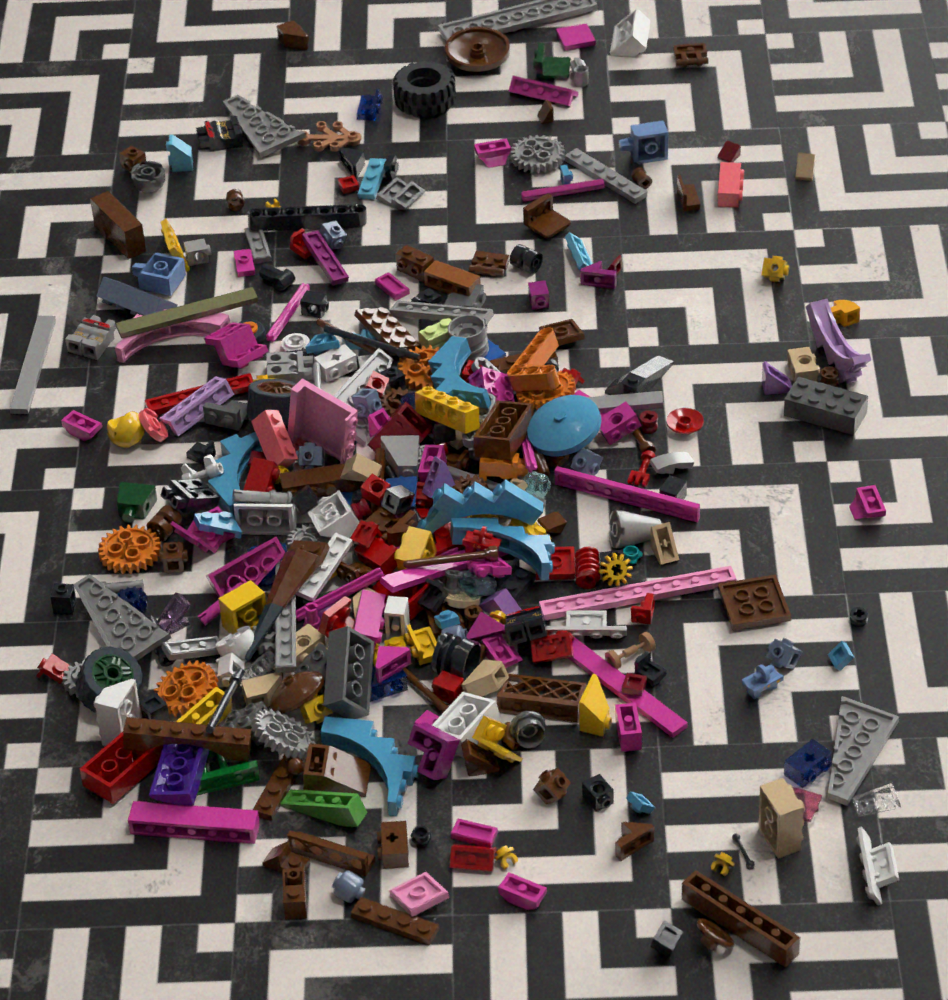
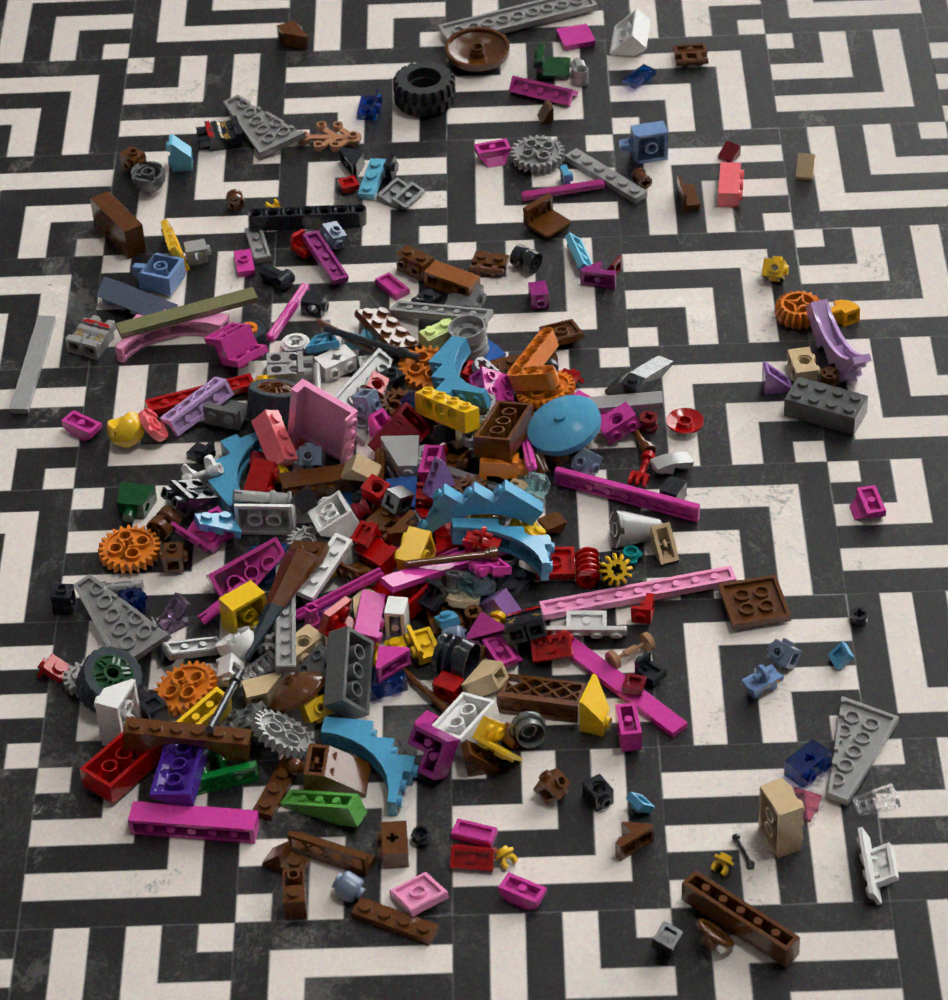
none -> clear blue plate [623,64,656,89]
none -> orange gear [774,290,821,330]

